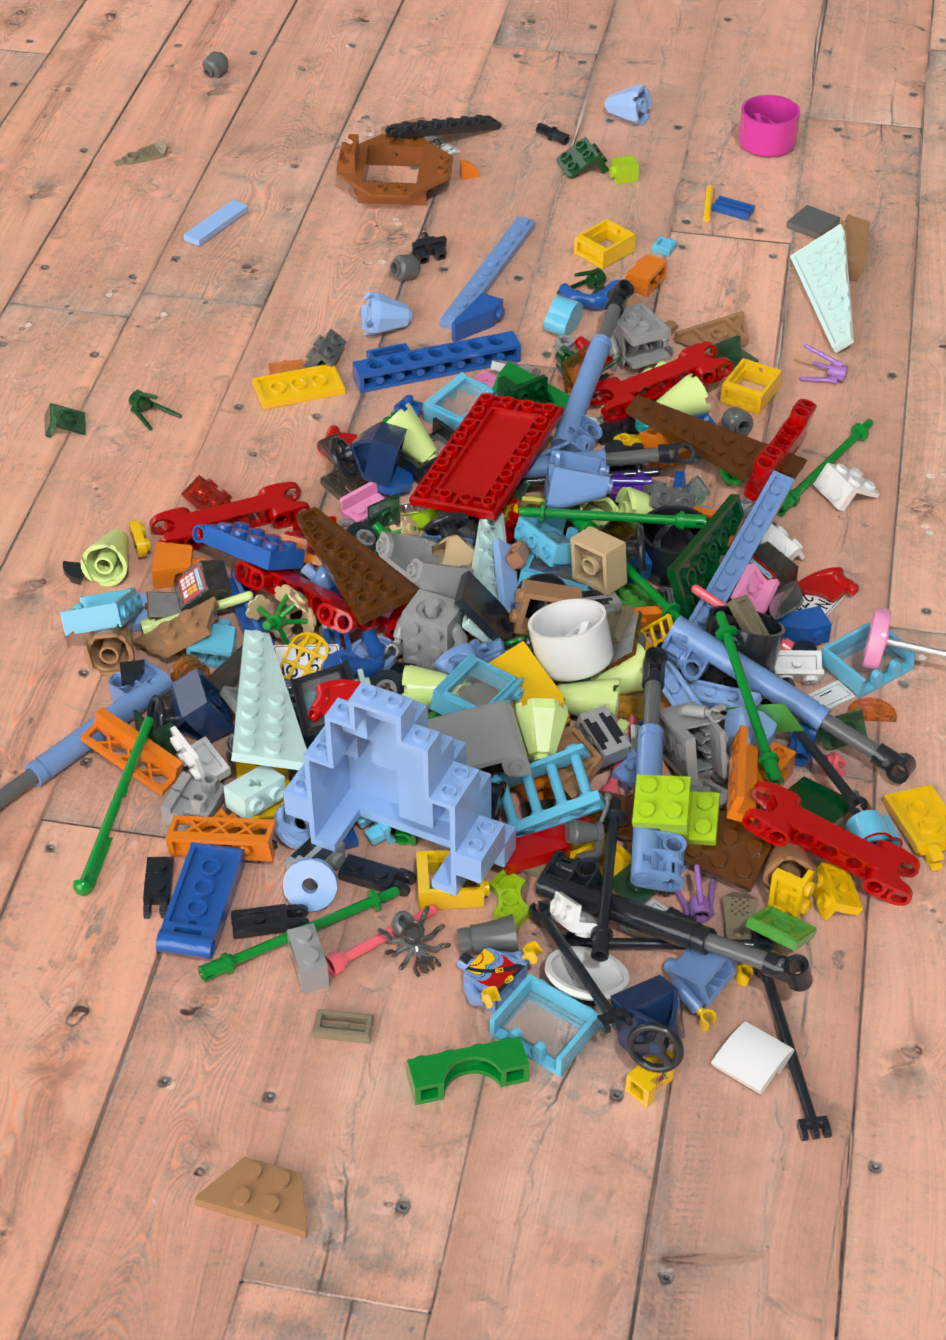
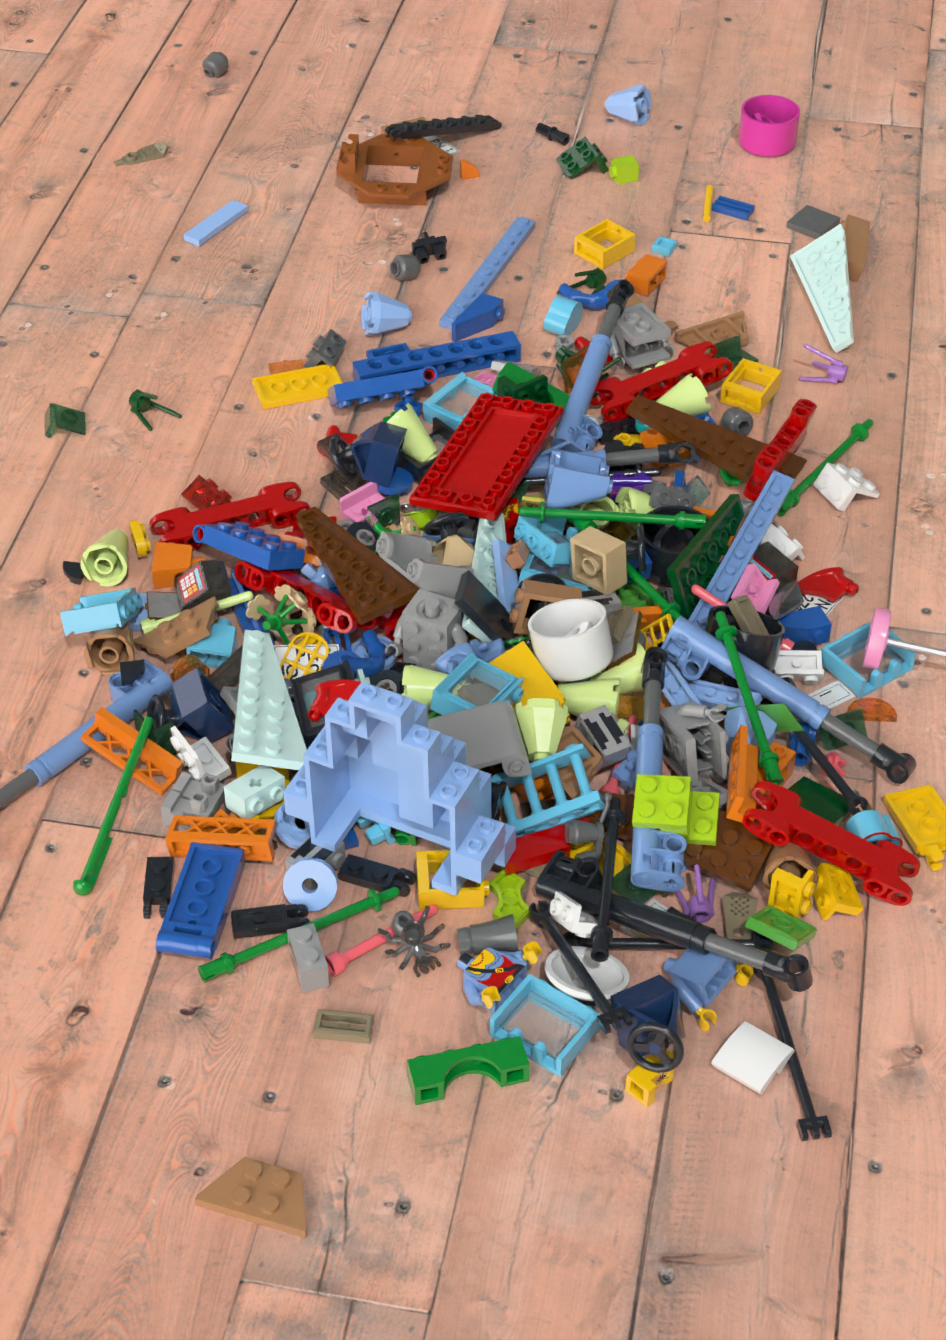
none -> blue hinge [327,366,438,409]
none -> sticker [361,508,378,531]

